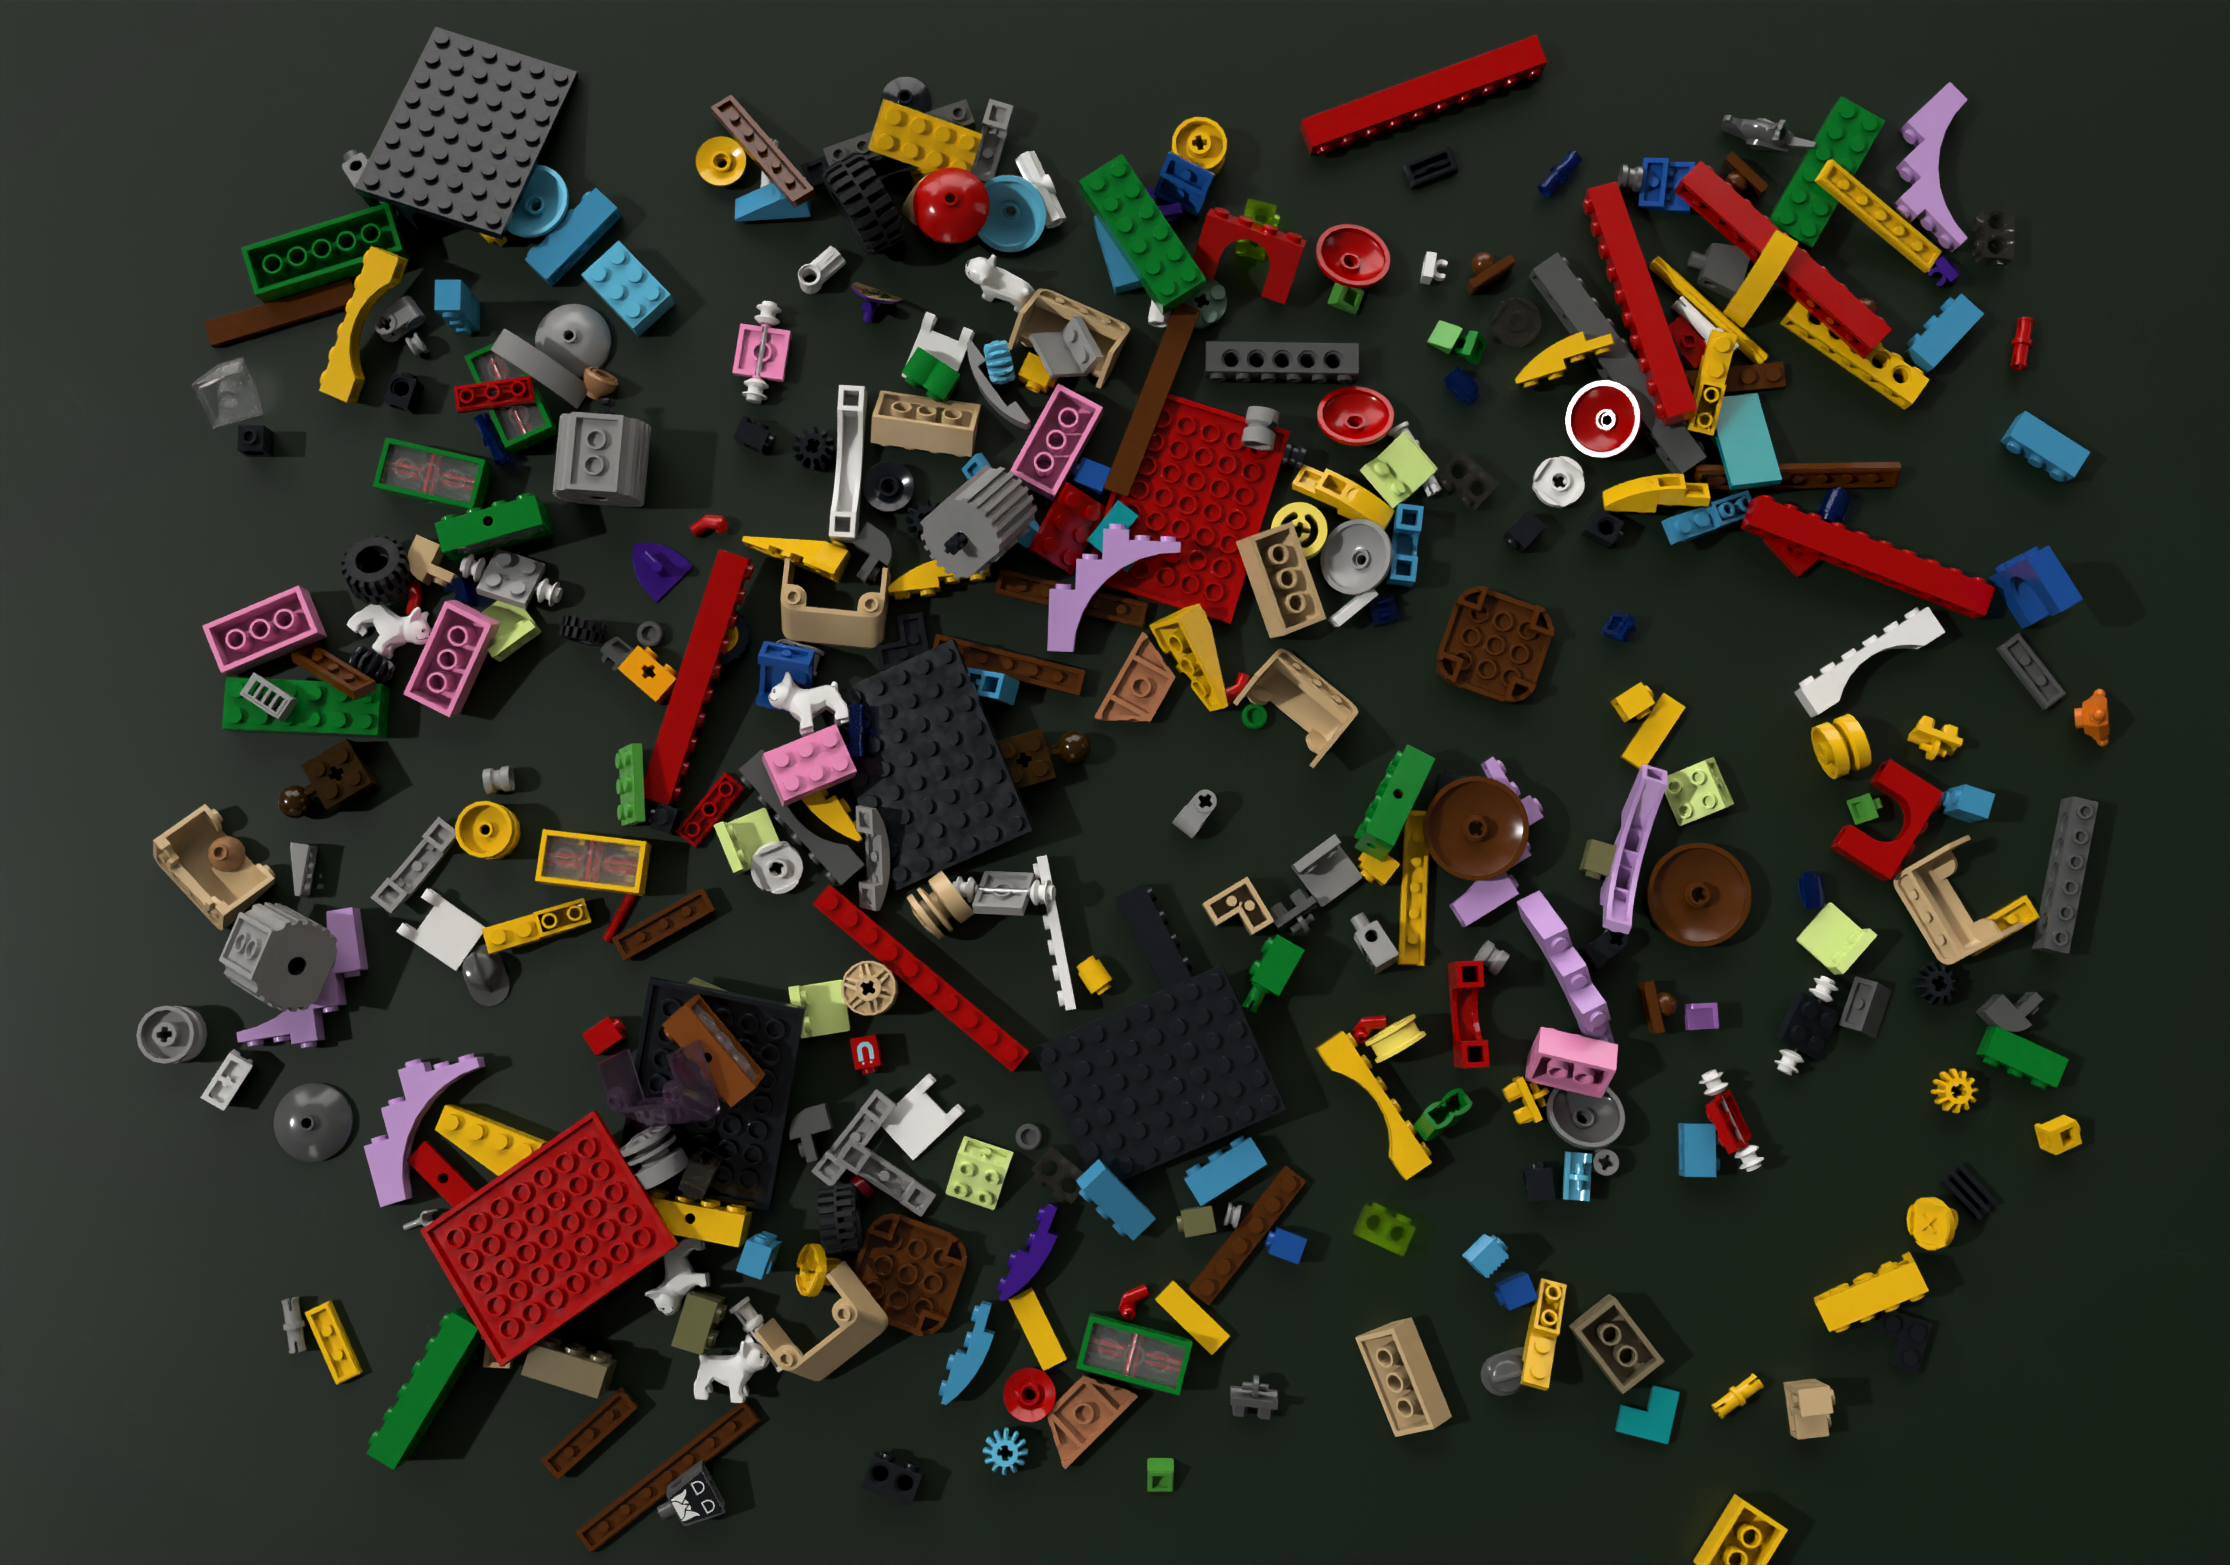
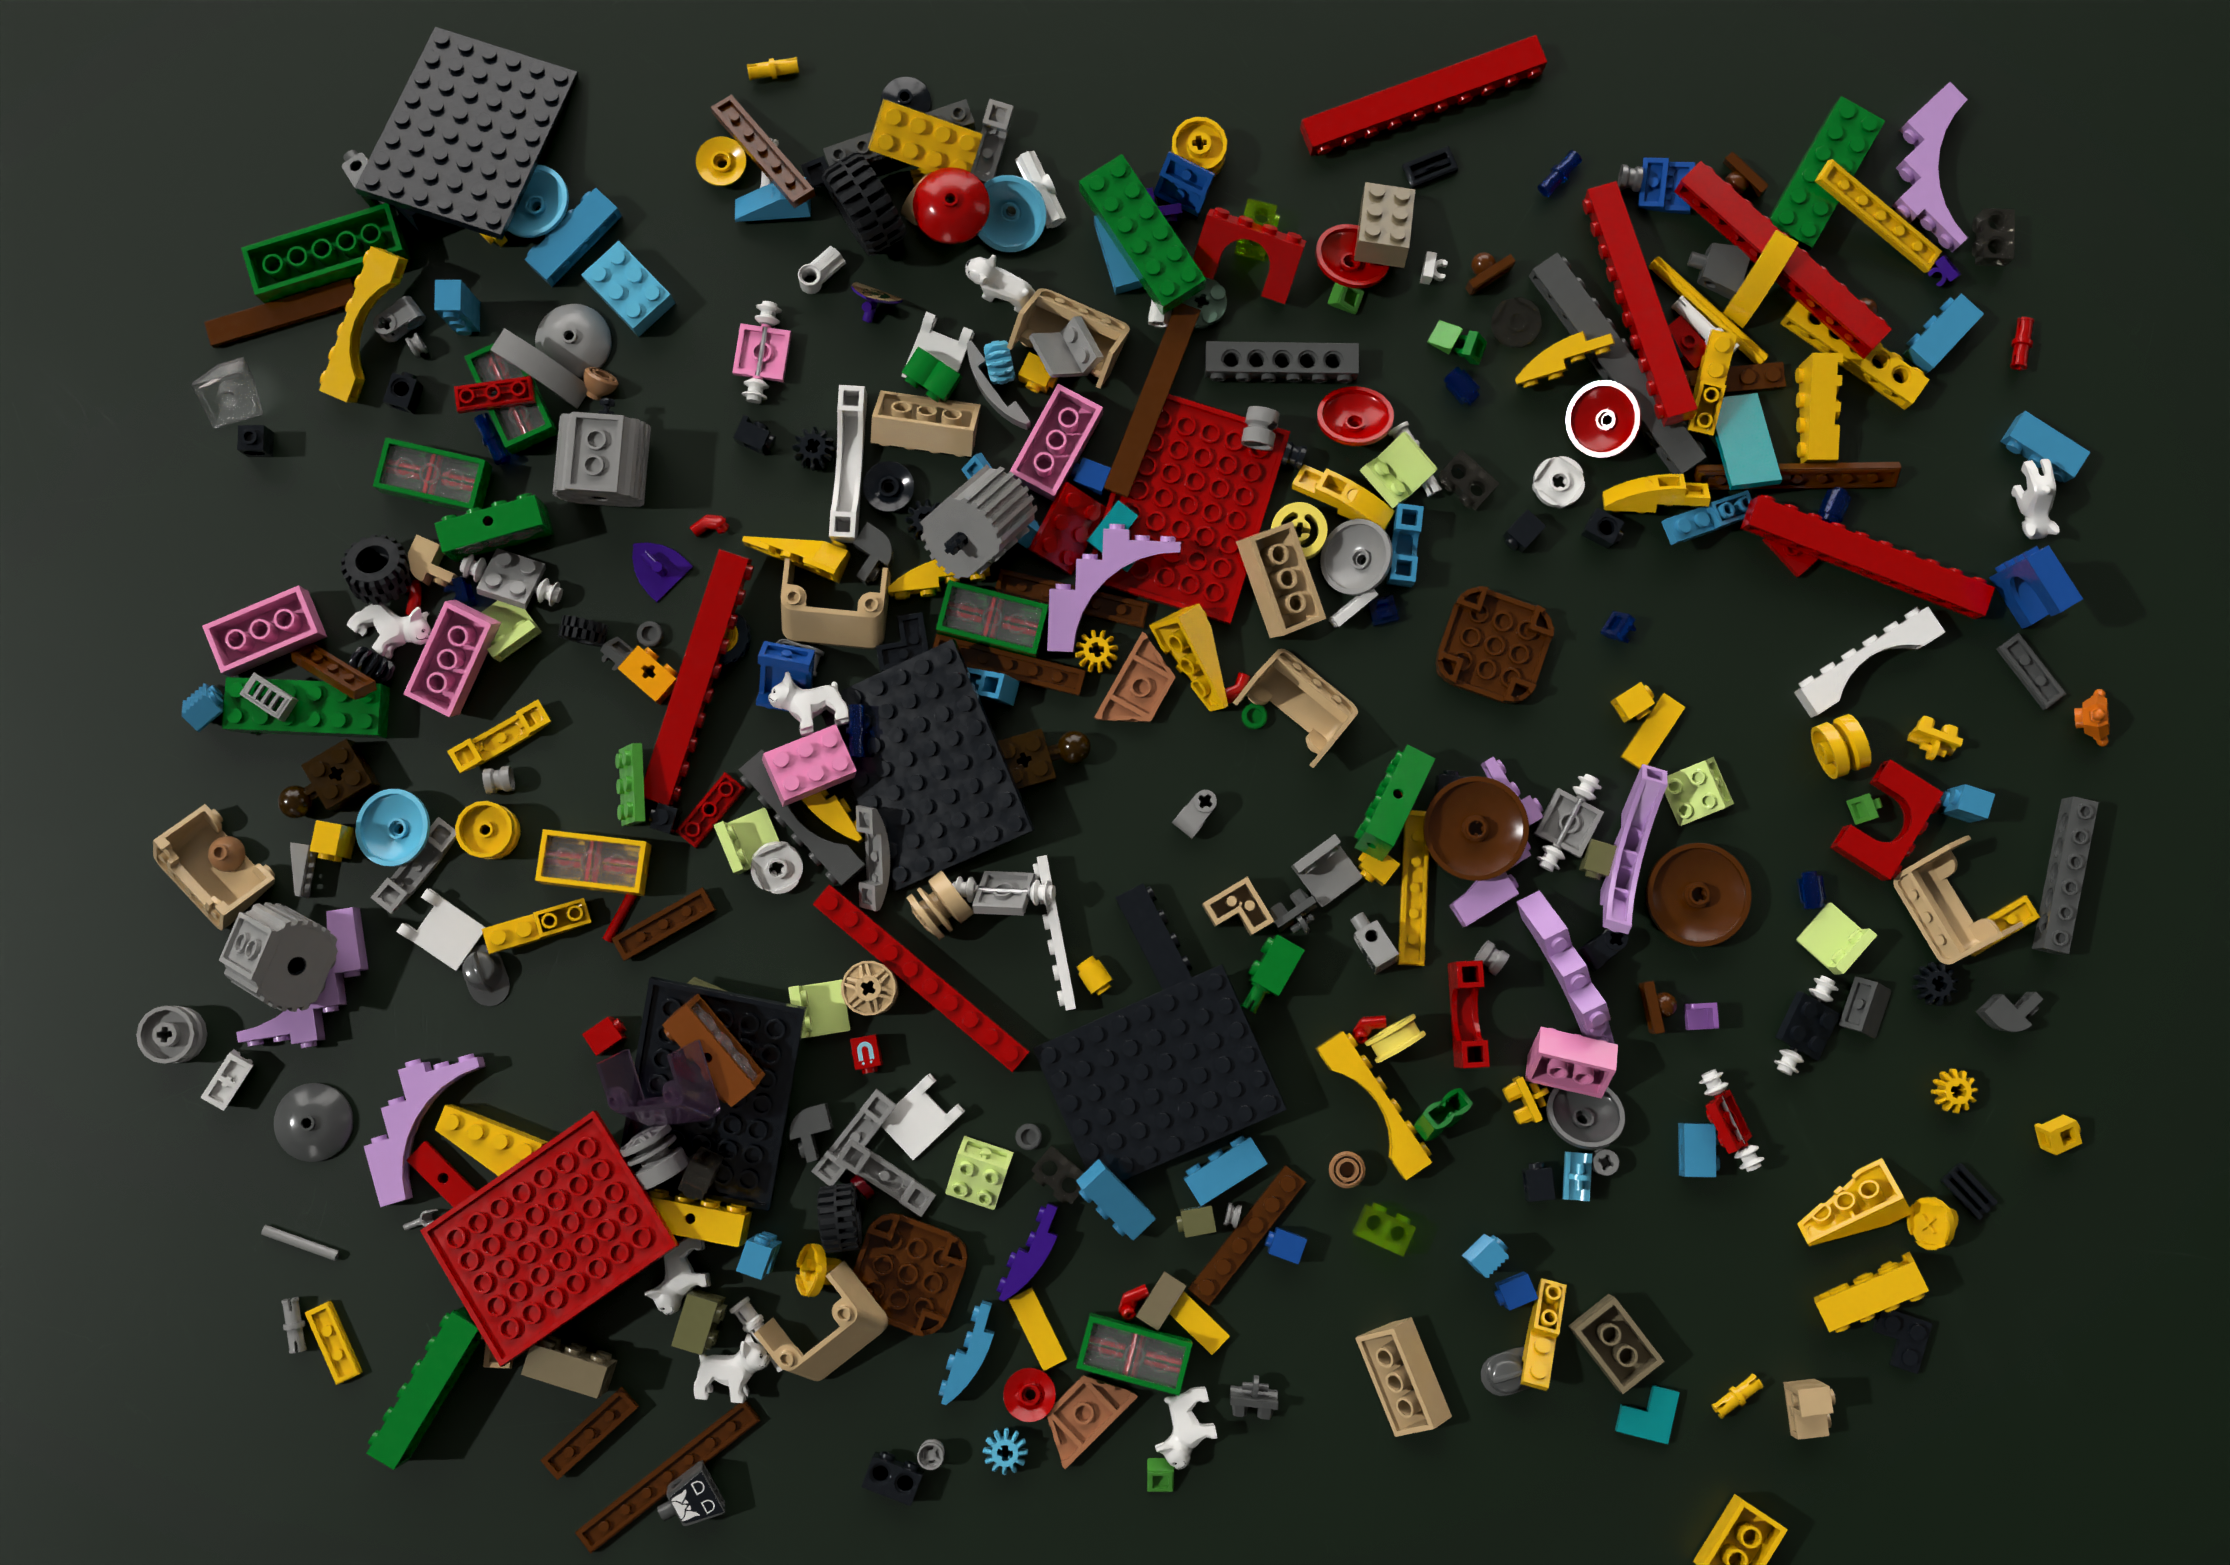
dark grey animal [1721,115,1817,152] -> none
green brick [1976,1026,2069,1090] -> none
none -> dark azure brick [182,683,223,732]
none -> light grey bar [261,1225,340,1261]
none -> yellow brick [310,820,356,862]
none -> medium azure dish [355,789,430,867]
none -> yellow slope [447,699,552,774]
none -> yellow pin [747,57,799,81]
none -> light grey wheel [917,1439,945,1470]
none -> clear brick [936,580,1049,658]
none -> yellow gear [1075,630,1118,674]
none -> dark tan tile [1136,1271,1186,1331]
none -> white animal [1155,1387,1217,1470]
none -> medium nougat brick [1329,1151,1365,1188]
none -> dark tan brick [1354,182,1415,268]
none -> light grey plate [1533,774,1604,872]
none -> yellow wedge [1795,353,1844,463]
none -> yellow wedge [1797,1158,1913,1246]
none -> white animal [2011,459,2059,540]

